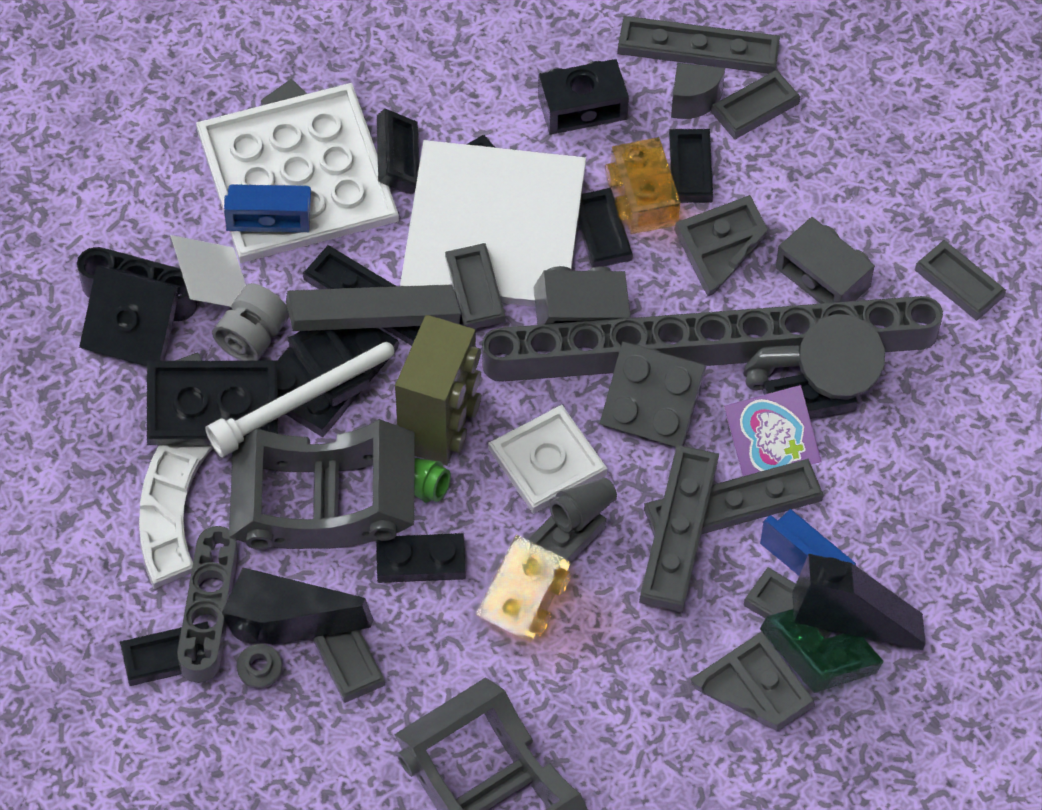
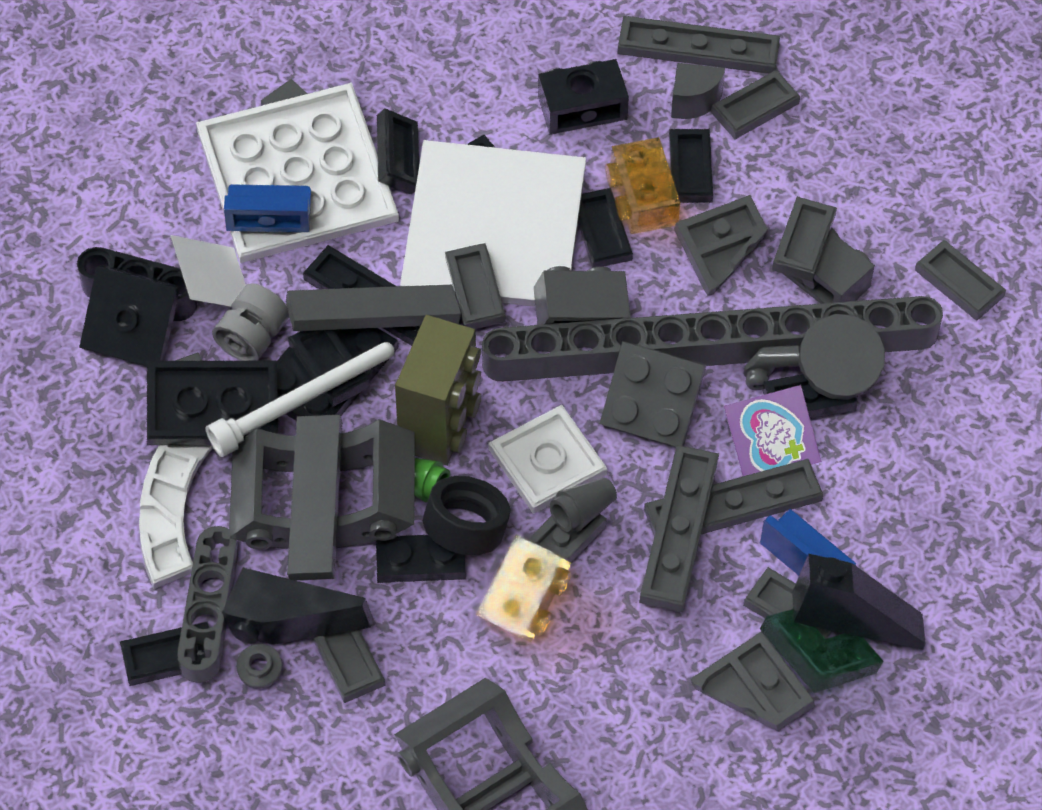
none -> dark grey tile [287,415,343,581]
none -> black tyre [422,476,511,555]
none -> dark grey tile [772,196,837,282]

